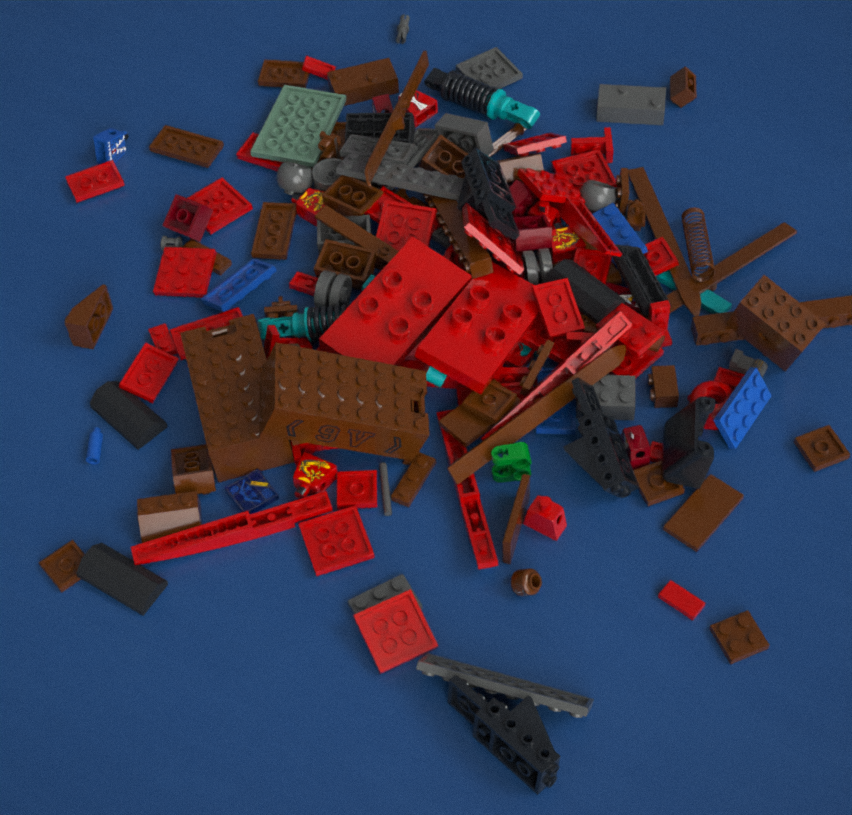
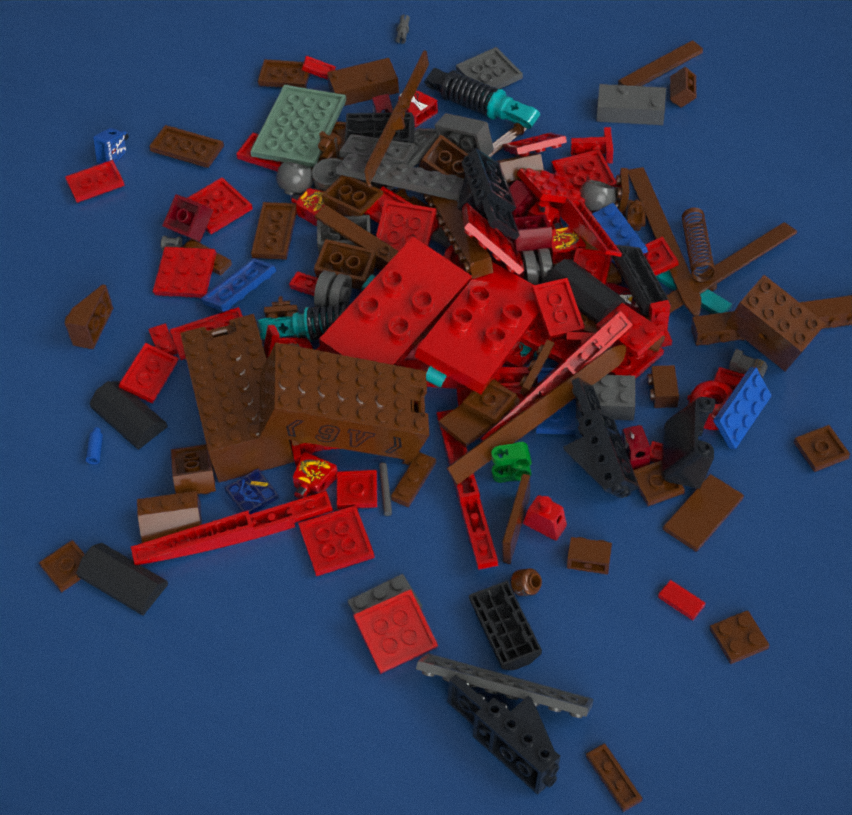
none -> black piece [469,581,542,670]
none -> reddish brown brick [567,537,612,574]
none -> reddish brown tile [586,743,643,812]
none -> reddish brown tile [618,40,703,86]

